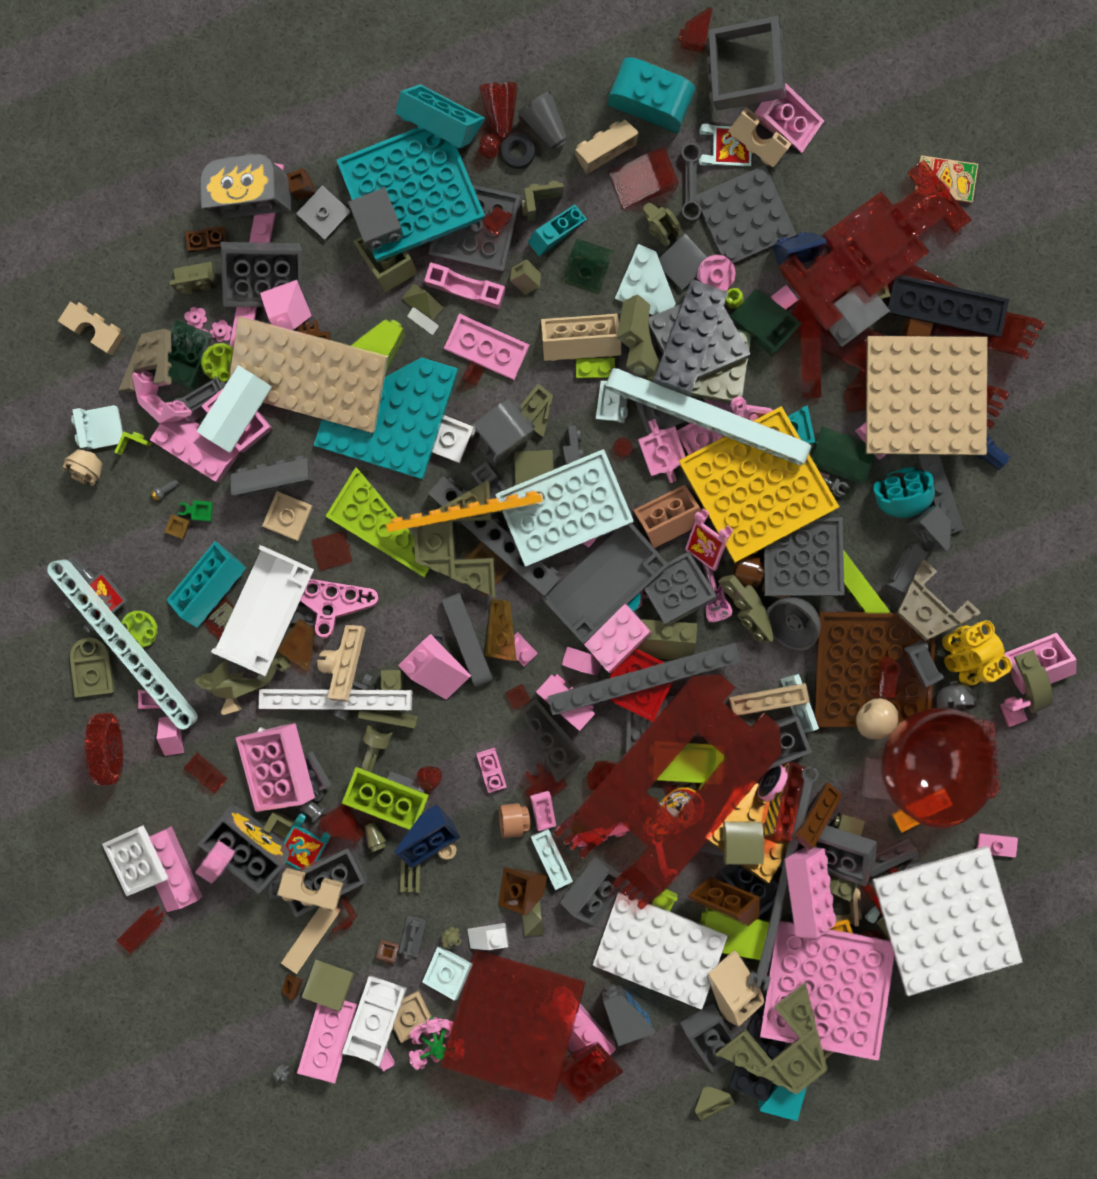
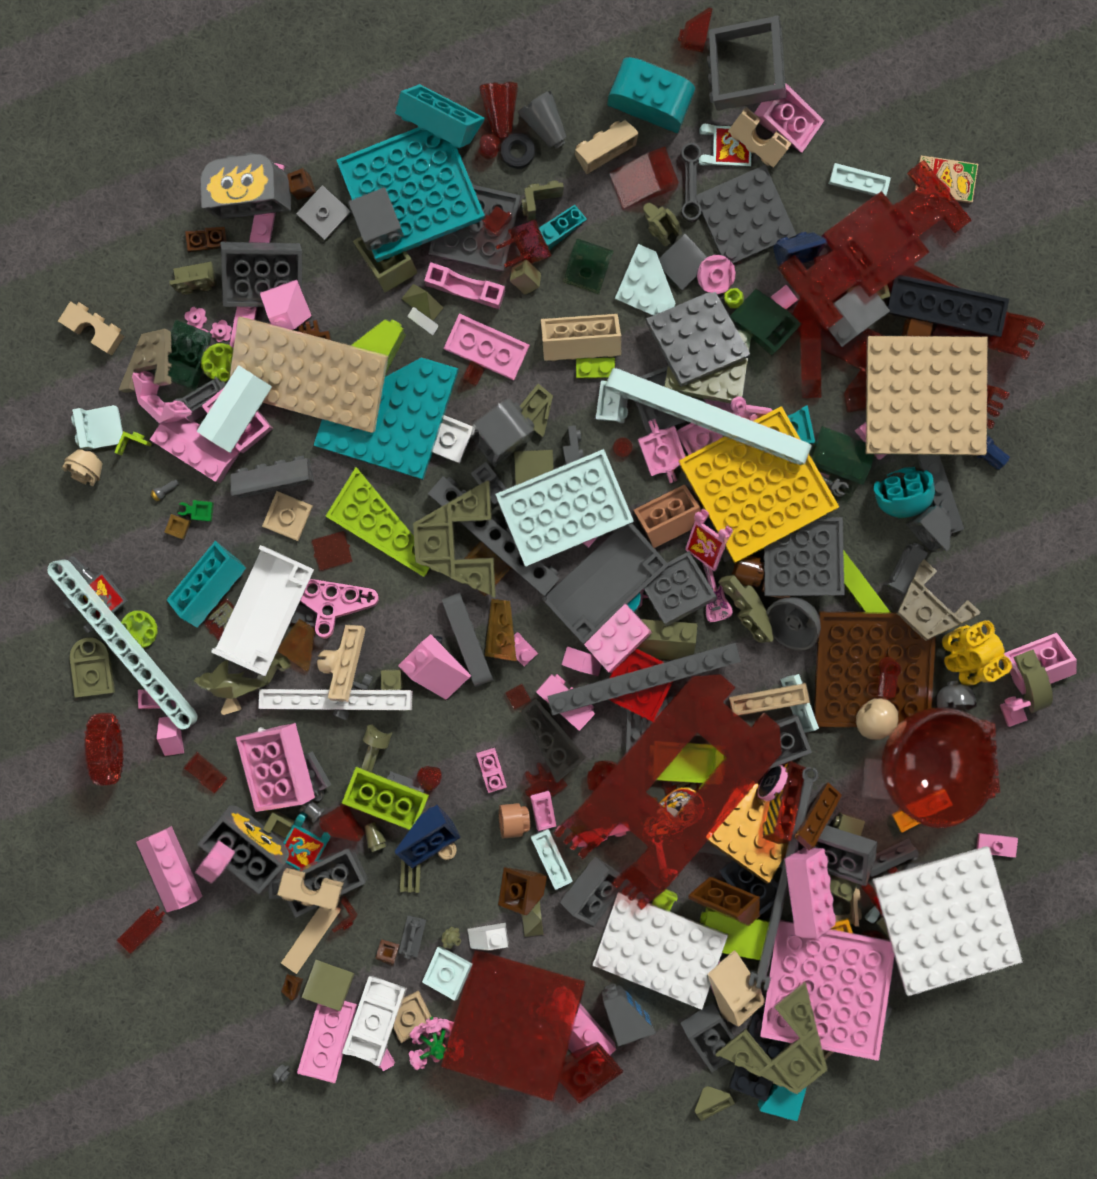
white plate [102,825,168,896] -> none
olive tile [358,710,418,728] -> none
light orange plate [386,490,543,532] -> none
olive arch [616,294,660,384] -> none
plate [653,279,728,395] -> none
olive slope [722,821,764,864] -> none
dark grey panel [904,640,944,687] -> none
none -> clear red plate [495,219,552,268]
none -> light aqua plate [829,163,891,198]

